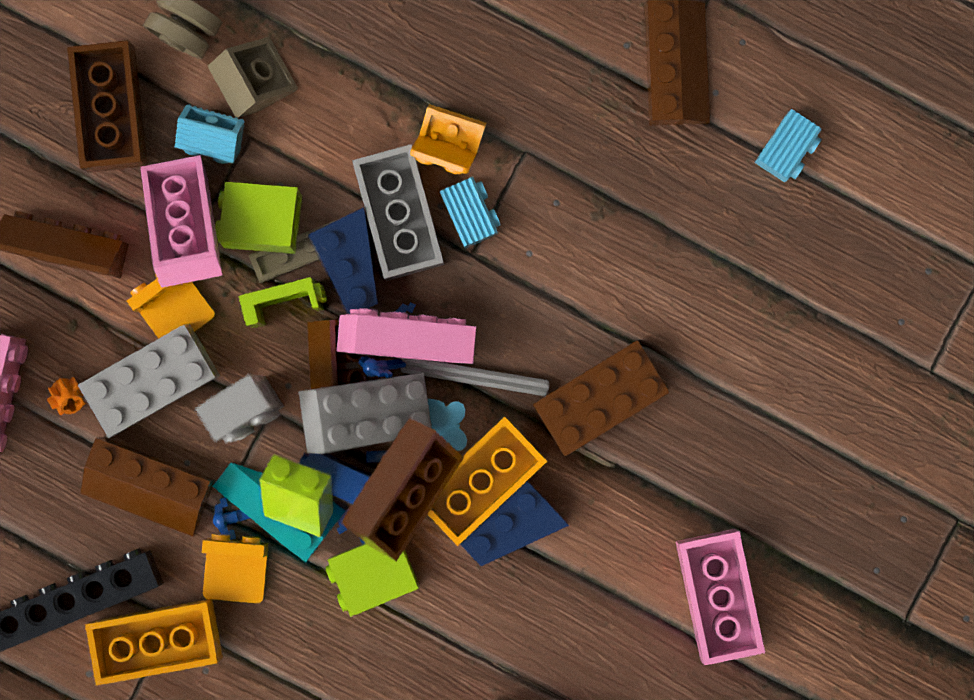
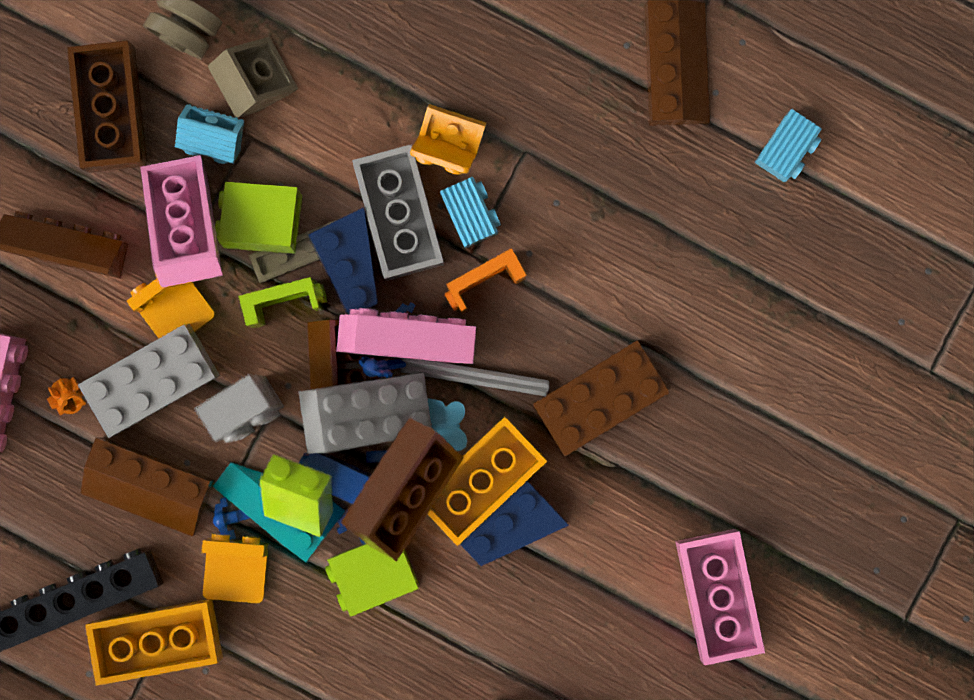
none -> orange panel [444,248,527,314]

